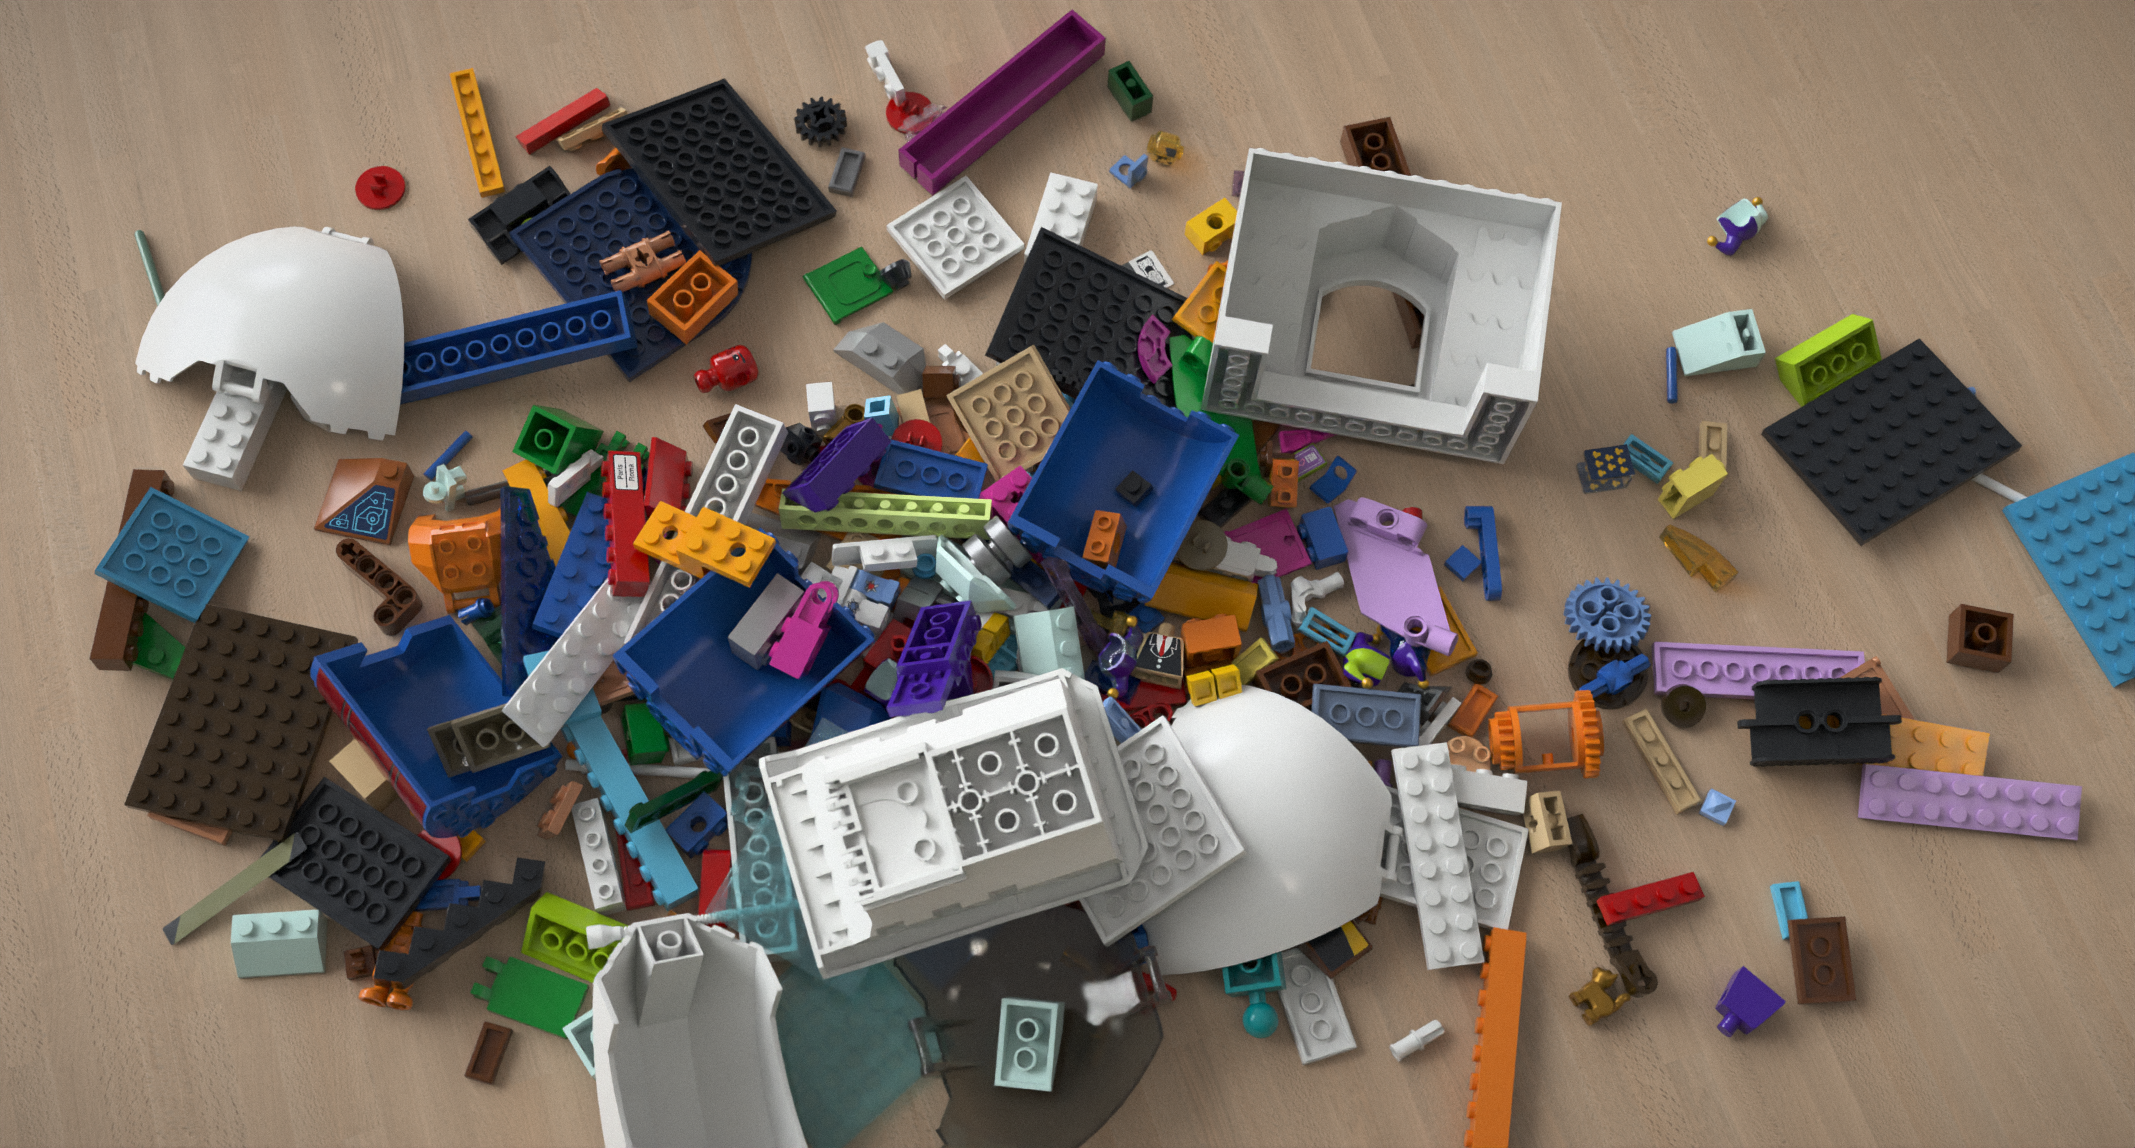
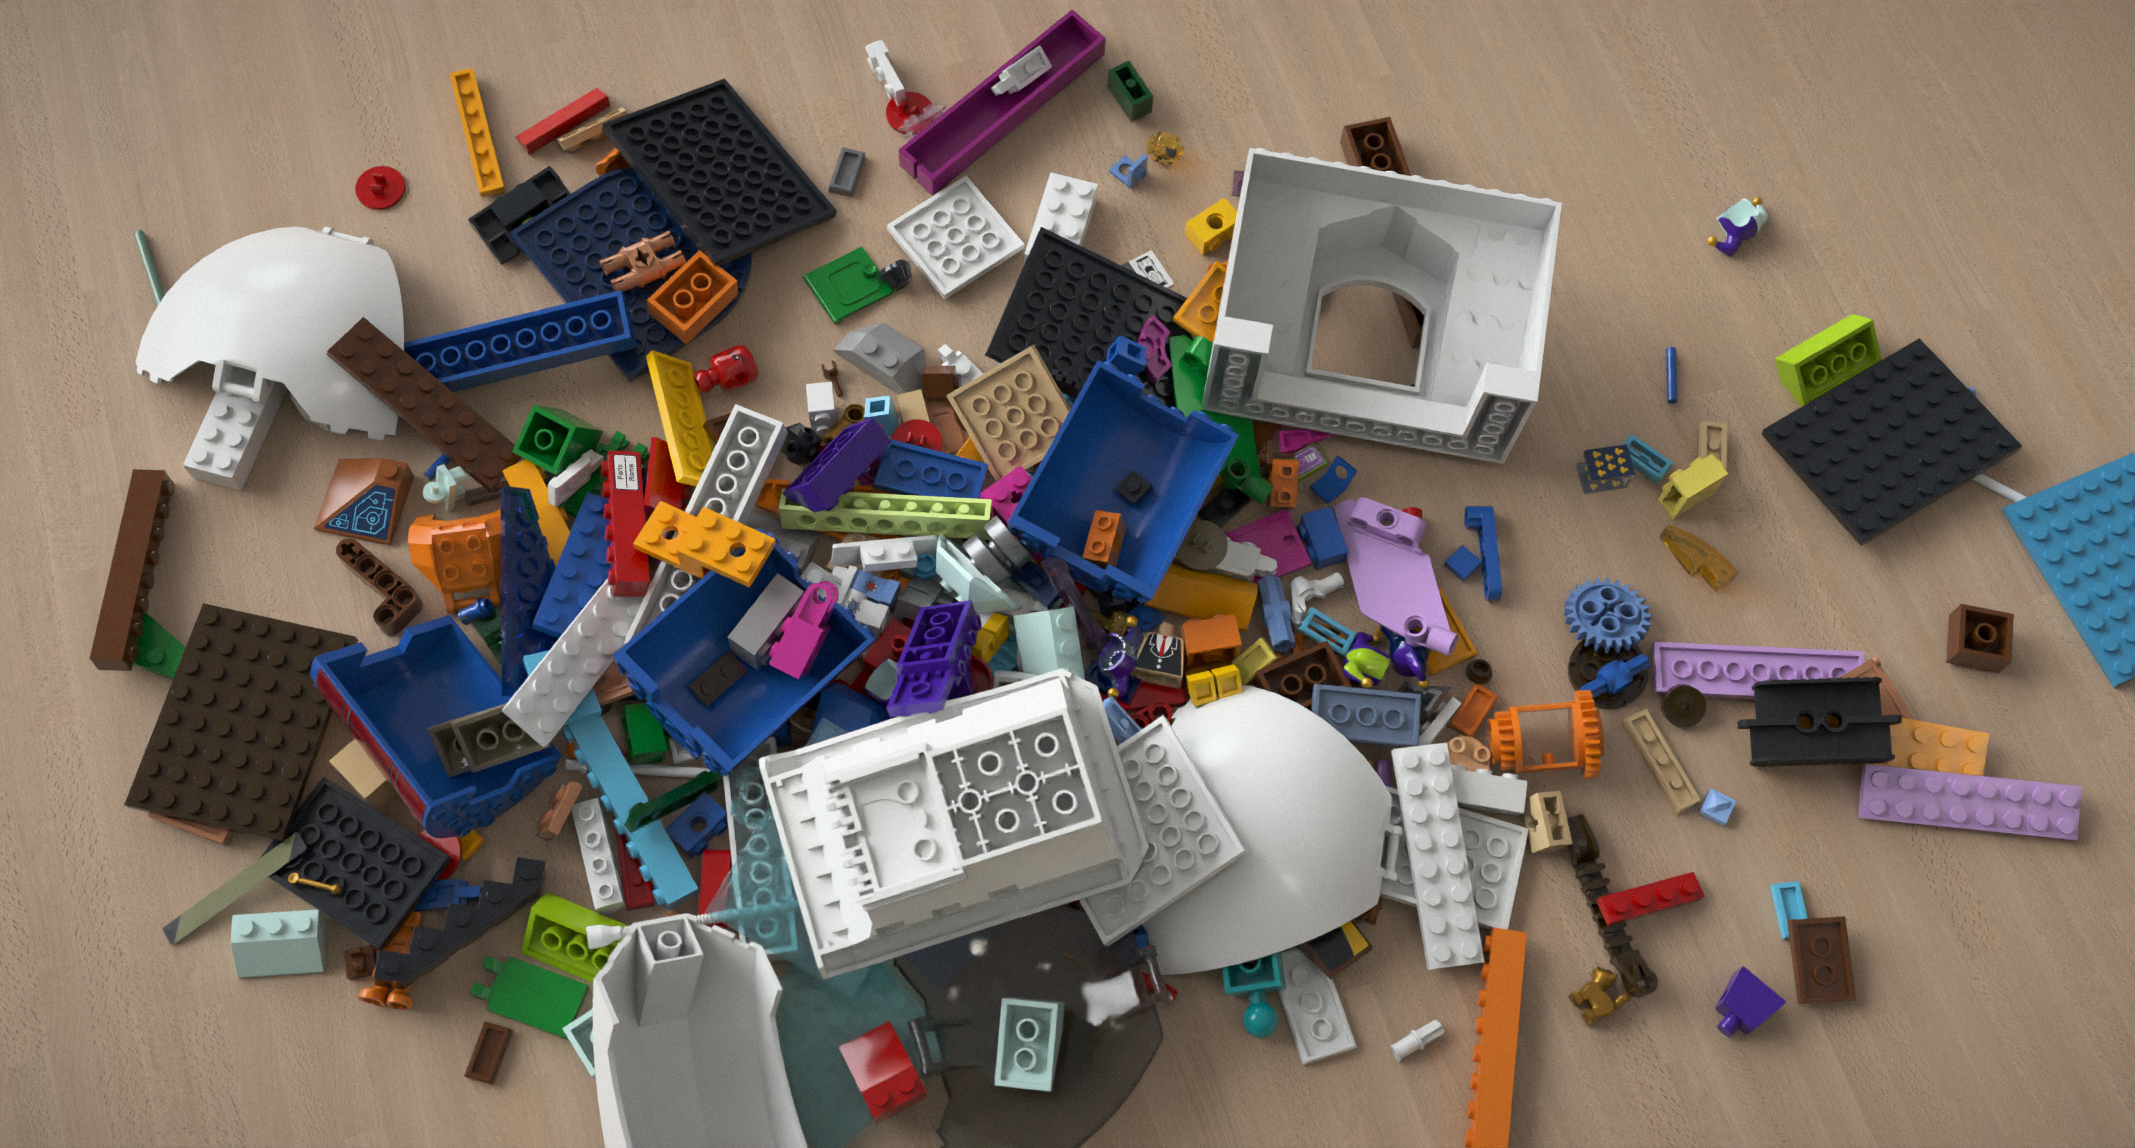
dark azure plate [94,487,250,623] -> none
black gear [794,96,847,147] -> none
light aqua slope [1672,309,1766,376] -> none
none -> pearl gold hinge [288,873,342,895]
none -> reddish brown plate [326,317,523,492]
none -> yellow plate [646,350,714,487]
none -> dark brown plate [687,650,747,707]
none -> reddish brown hand [822,360,843,397]
none -> red slope [839,1021,928,1124]
none -> white hinge [991,46,1052,96]
none -> blue brick [1106,335,1147,376]

